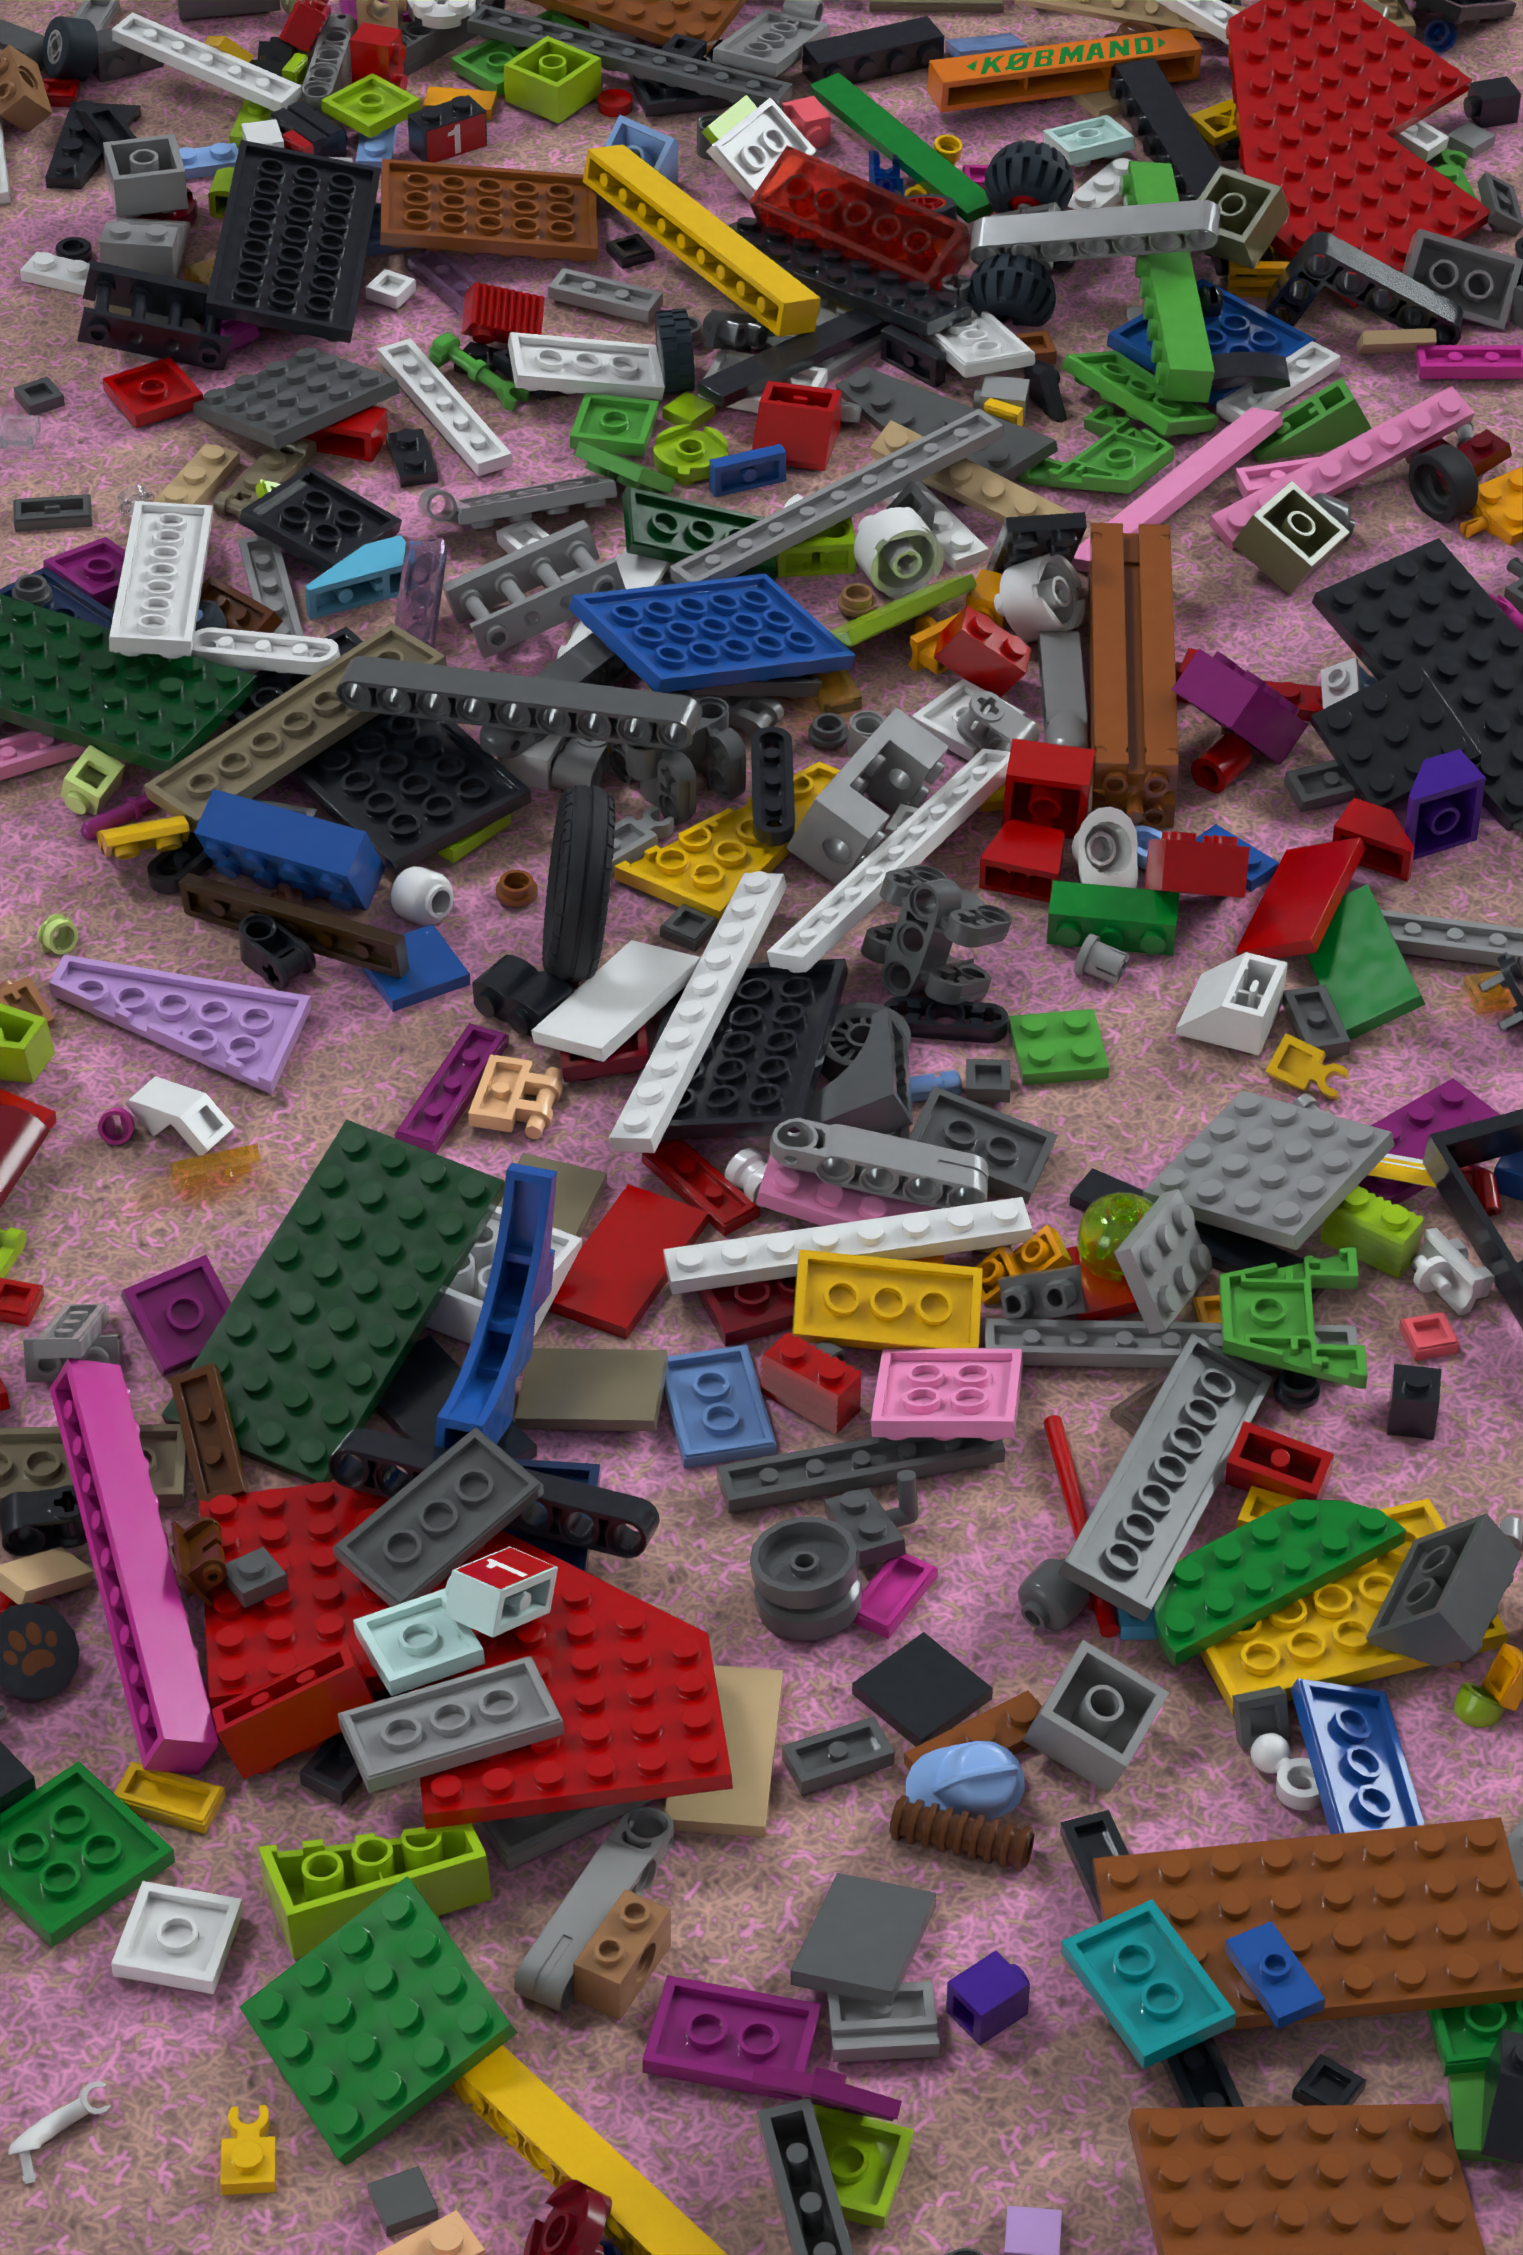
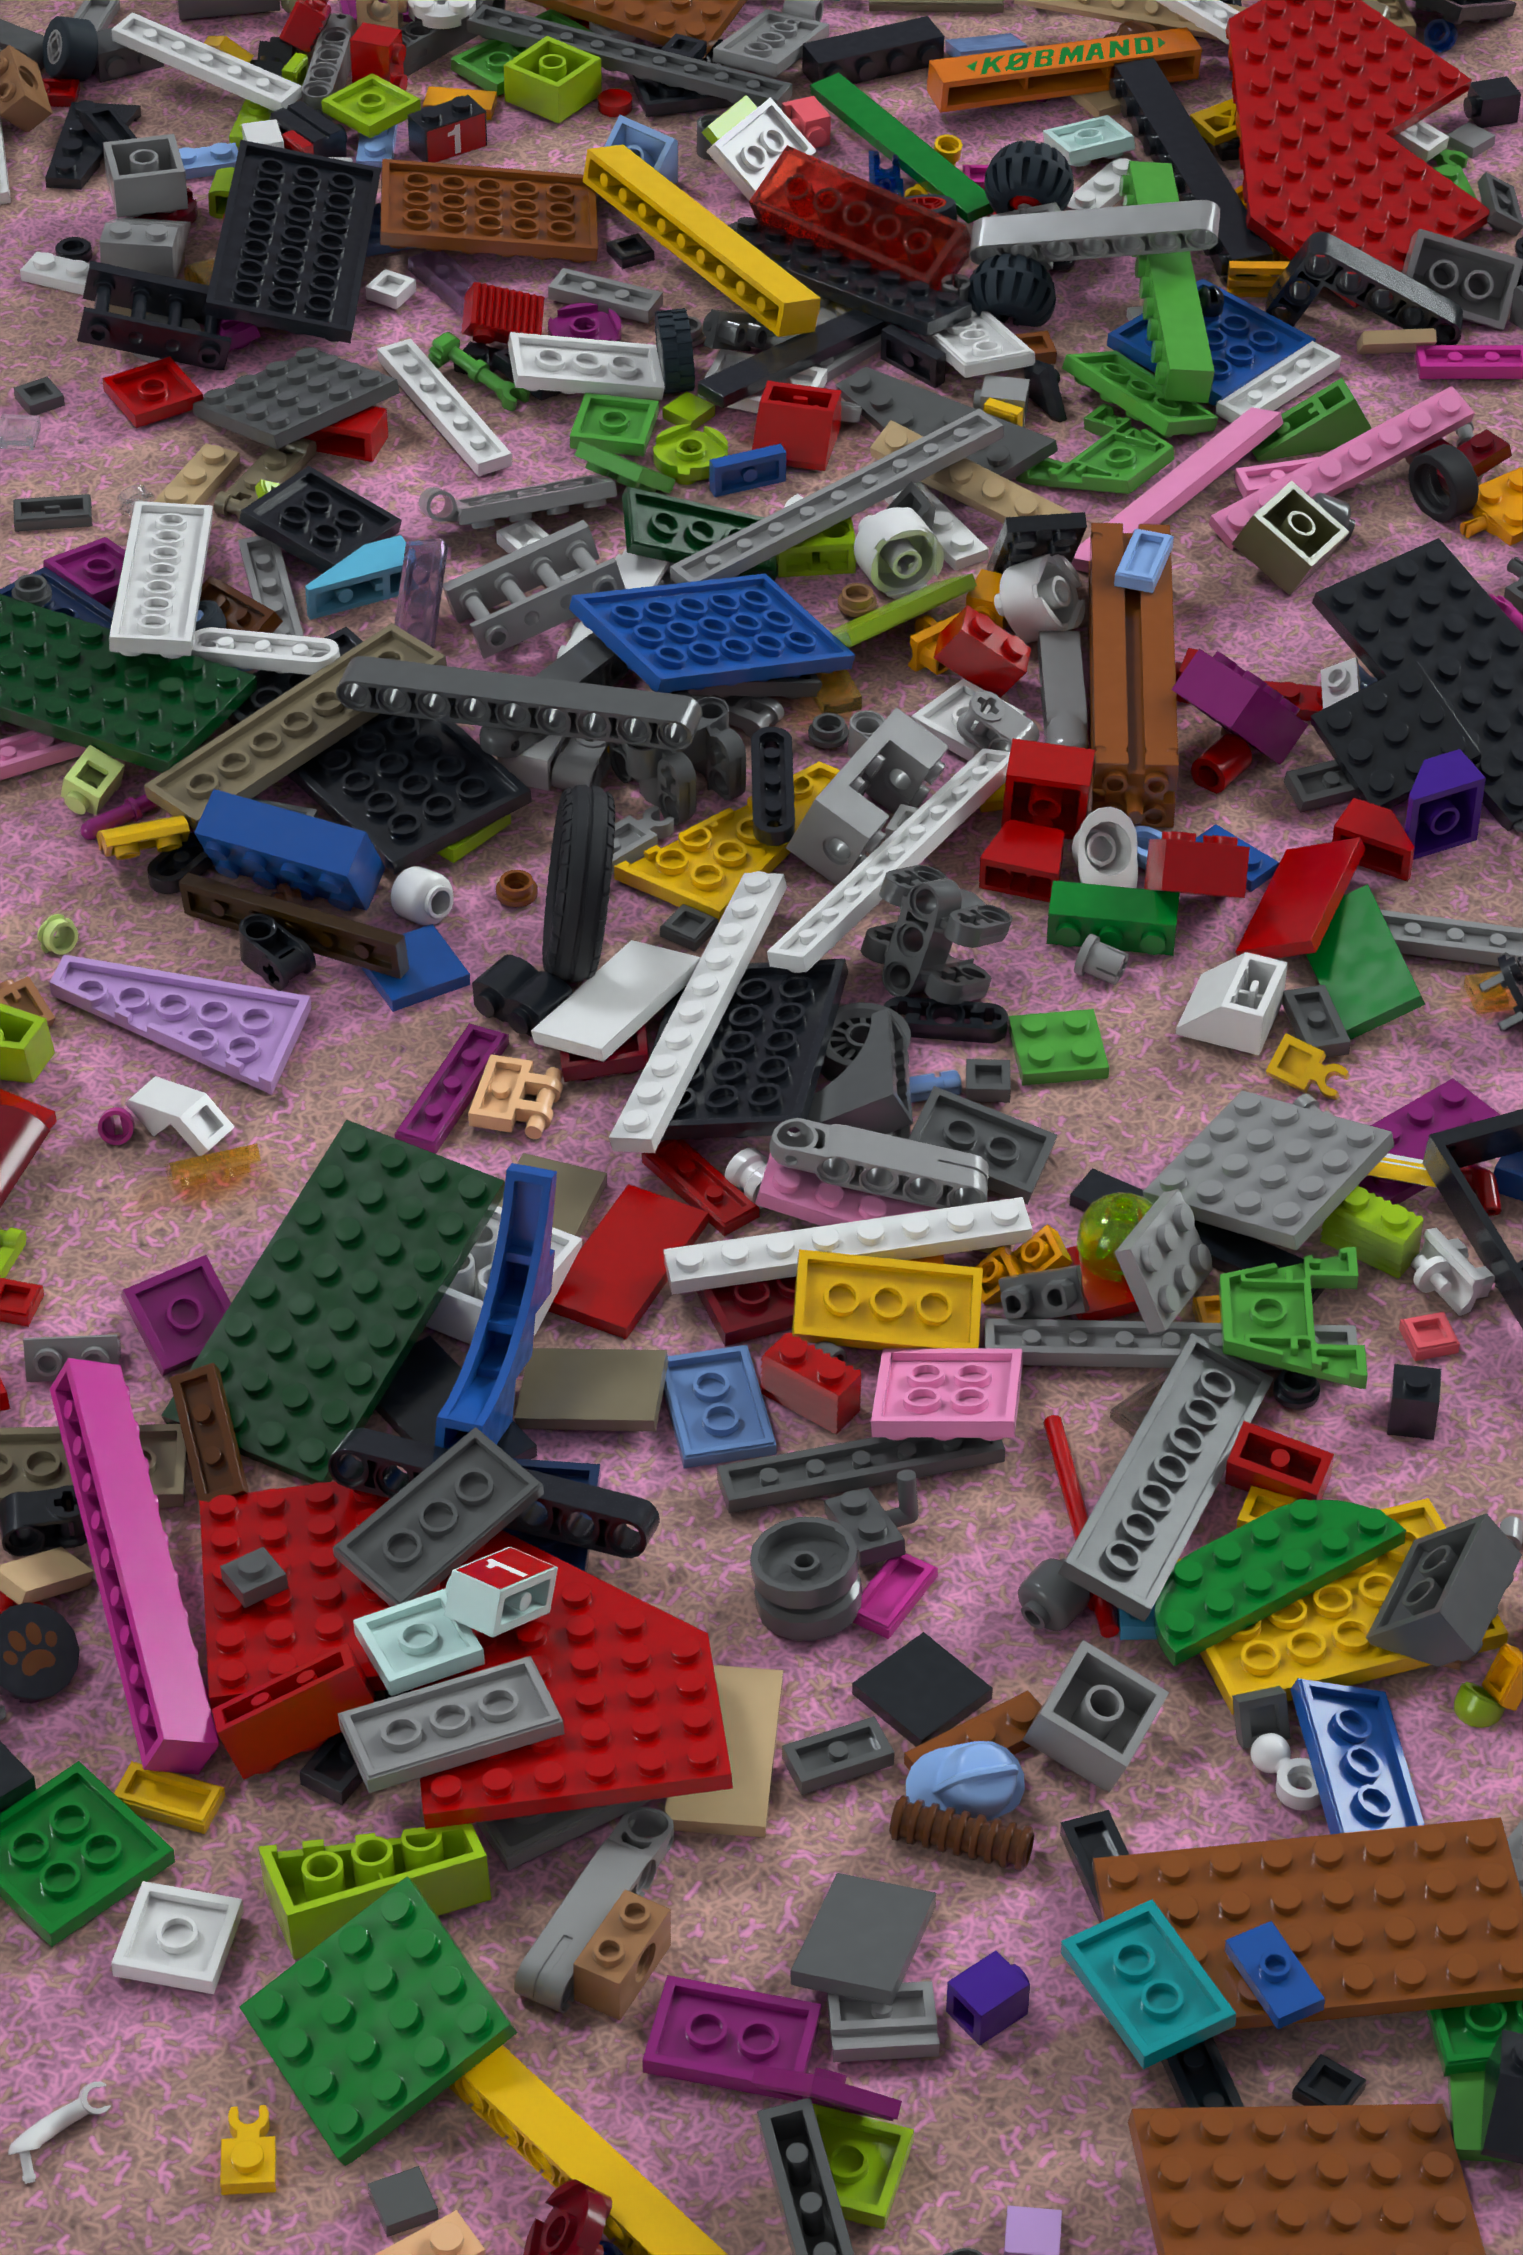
light grey tile [33,1303,110,1359] -> none
reddish brown hinge [171,1517,227,1607] -> none
black plate [385,428,438,488] -> none
olive brick [1198,166,1290,269] -> none
black slope [1211,352,1291,394] -> none
none -> magenta plate [548,303,622,342]
none -> light blue tile [1114,529,1174,593]

